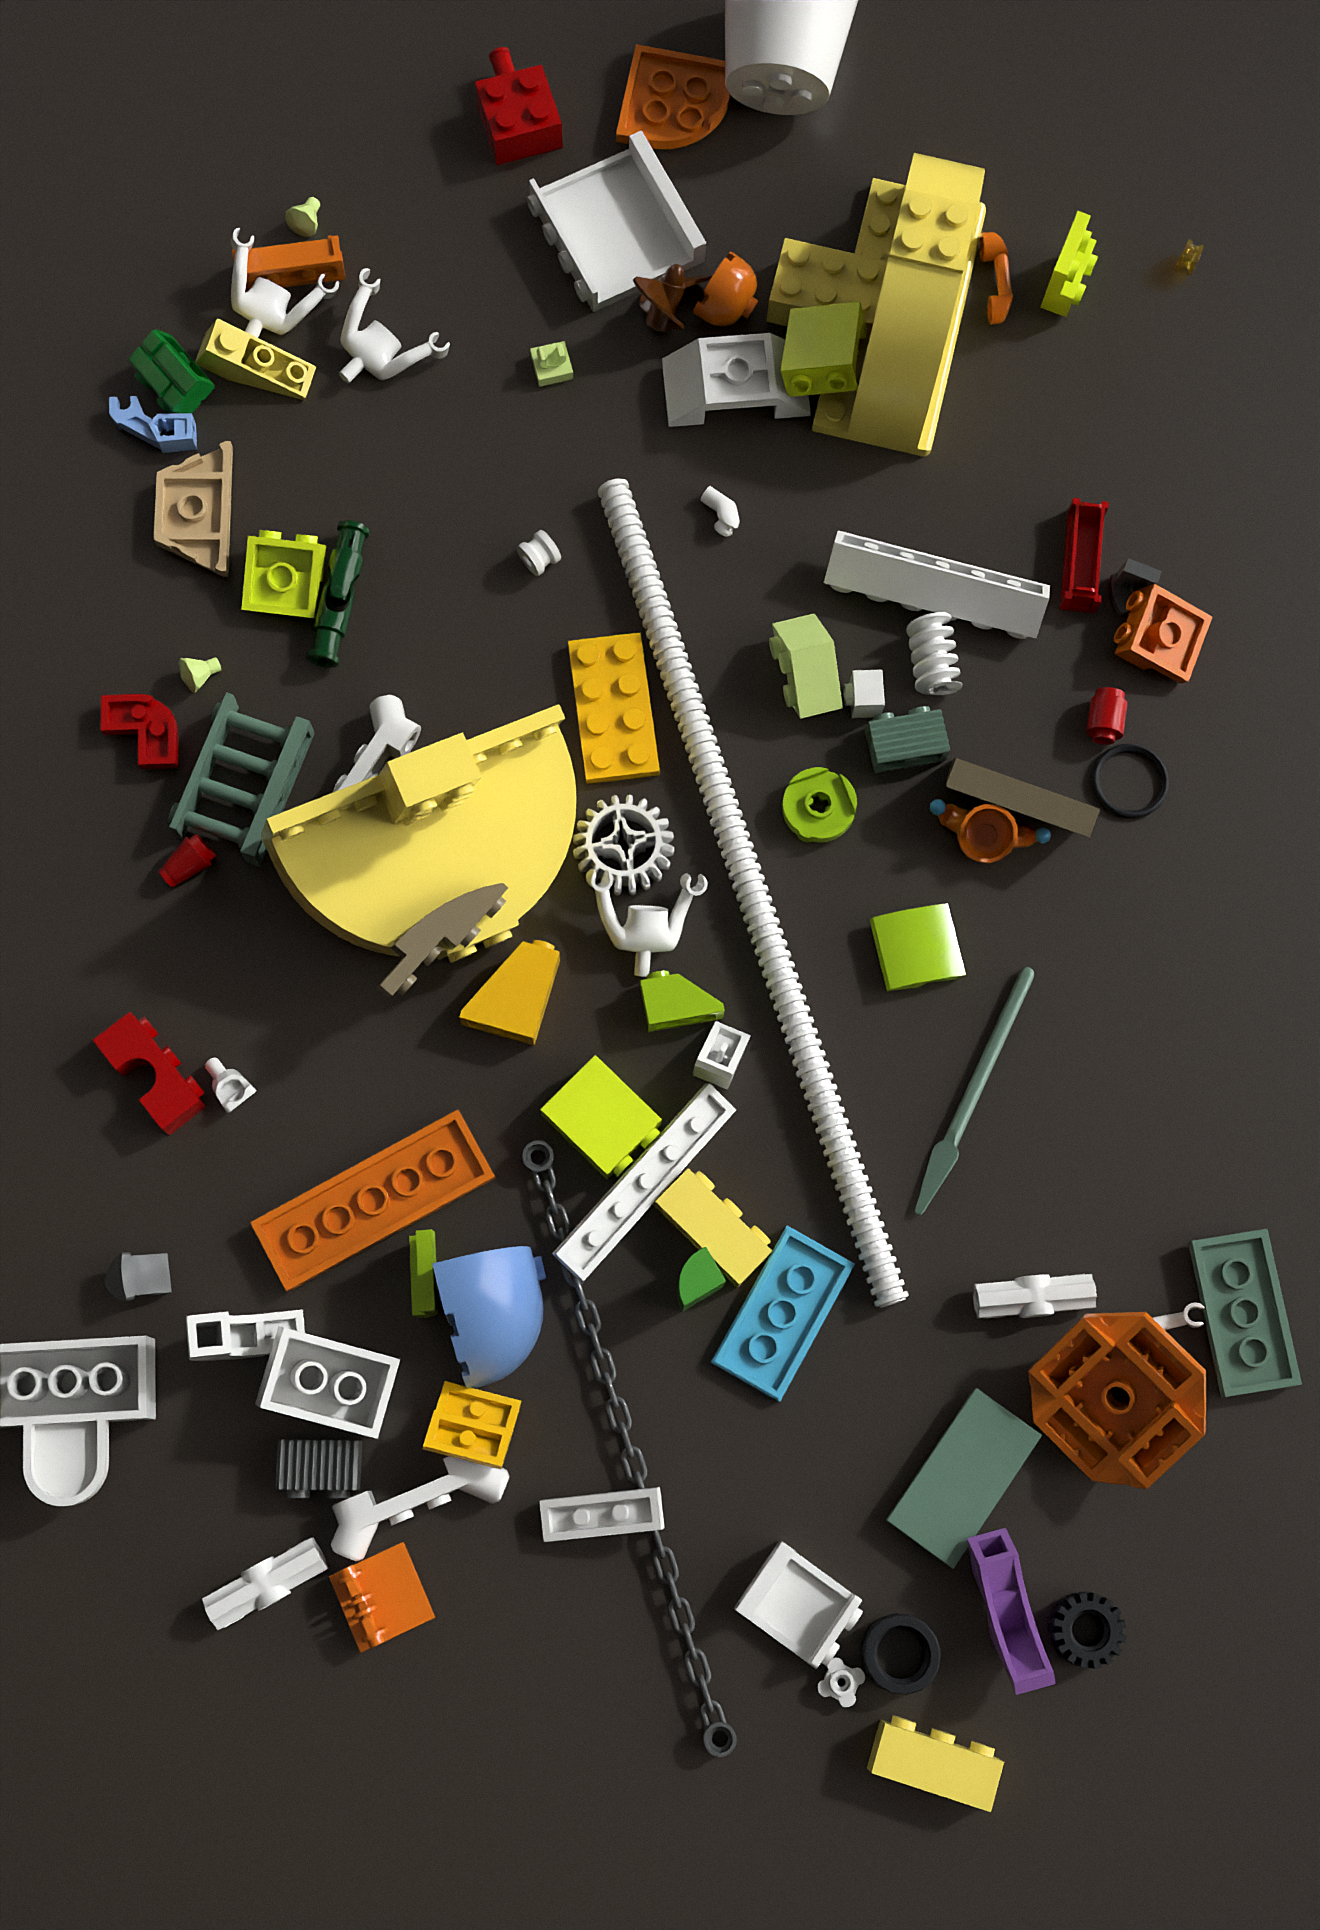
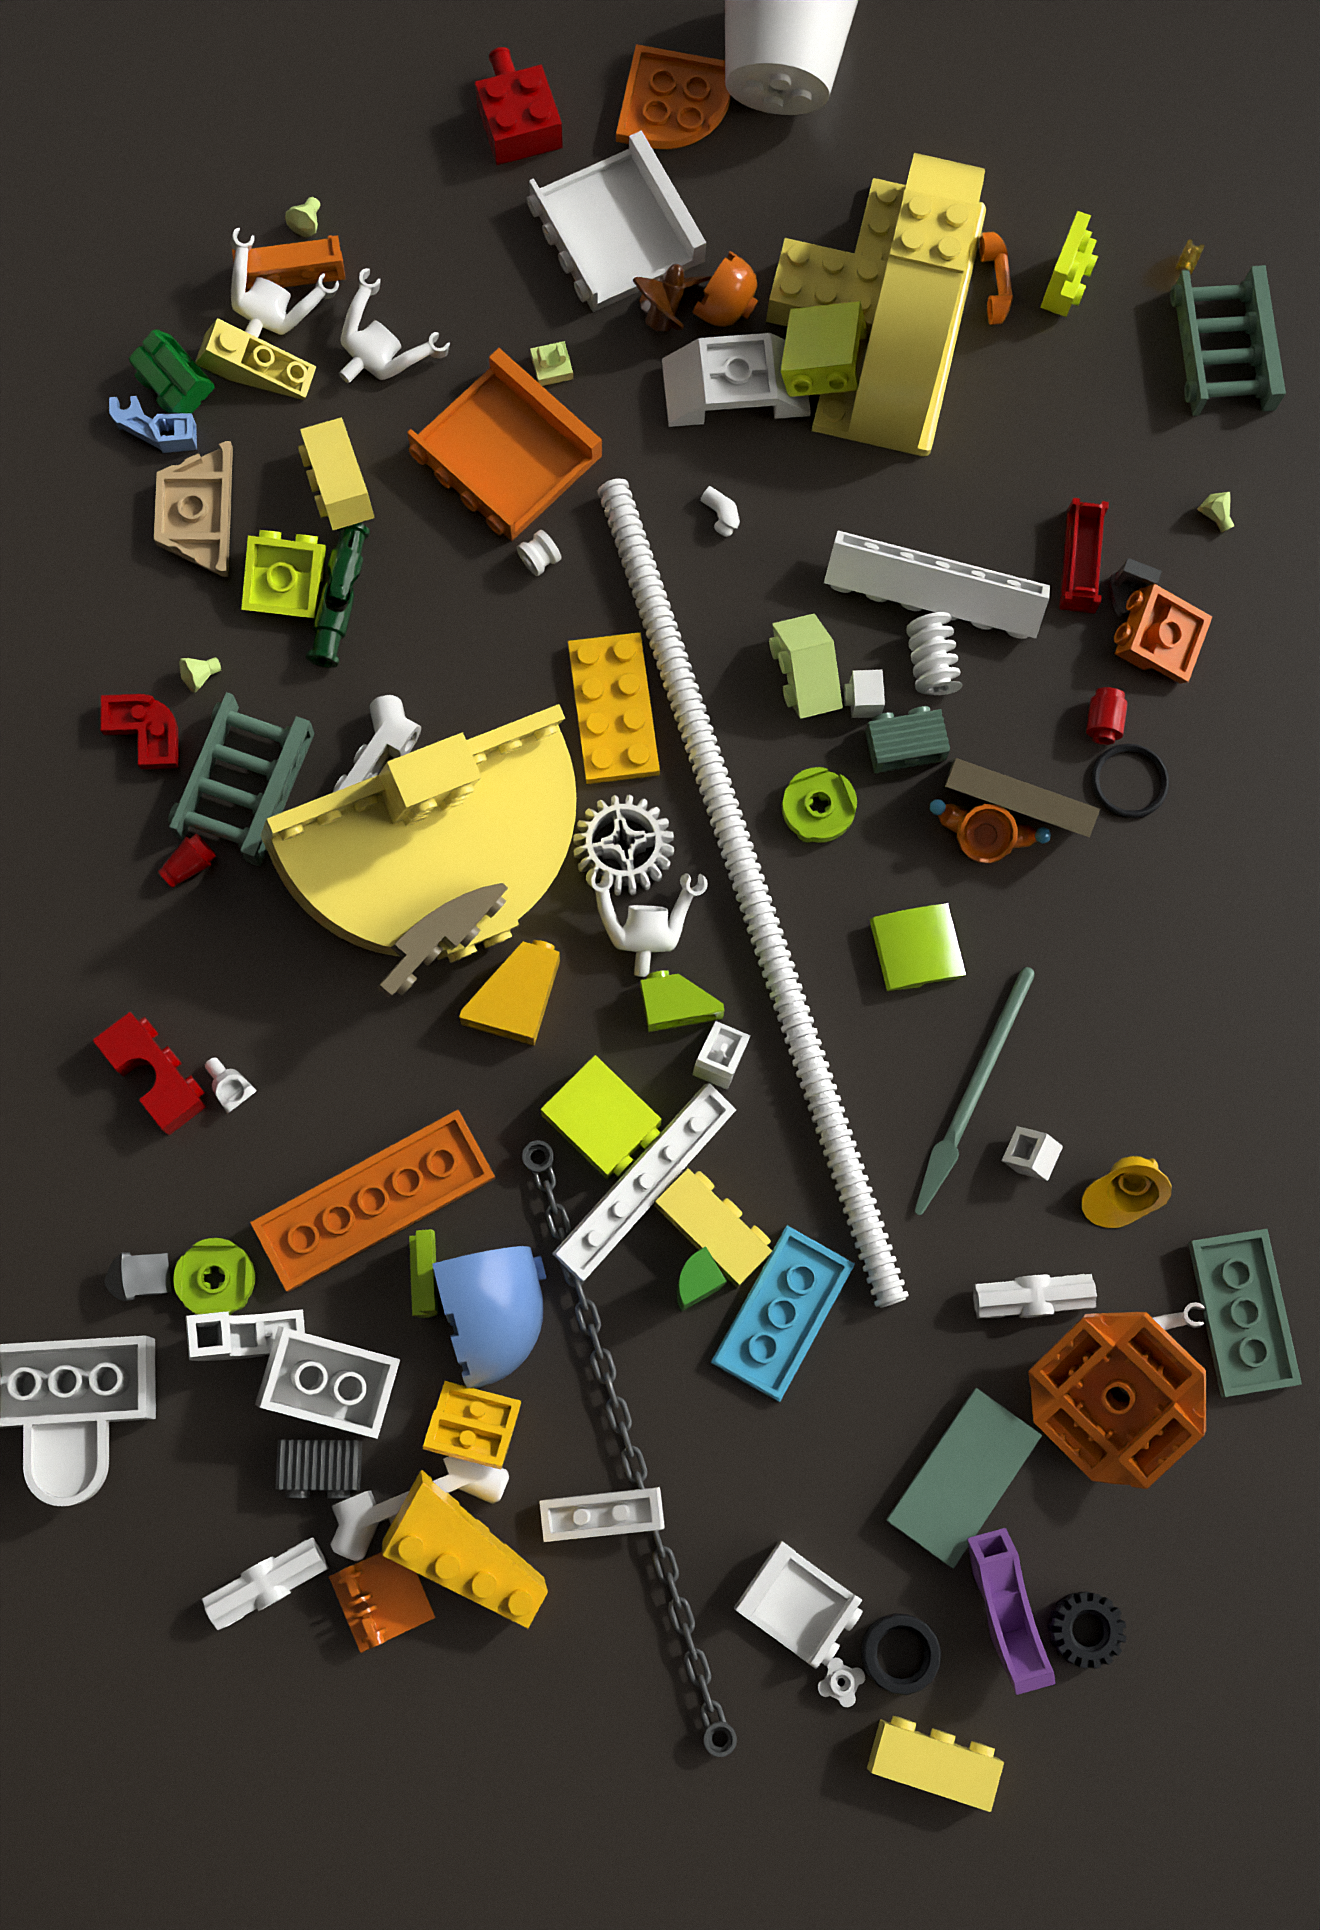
none -> lime plate [173,1238,255,1315]
none -> light yellow brick [298,417,375,530]
none -> yellow wedge [382,1470,548,1628]
none -> orange panel [407,348,602,541]
none -> white plate [1002,1126,1063,1181]
none -> yellow piece [1082,1156,1172,1228]
none -> sand green fence [1170,265,1286,416]
none -> yellowish green rock [1197,492,1234,533]

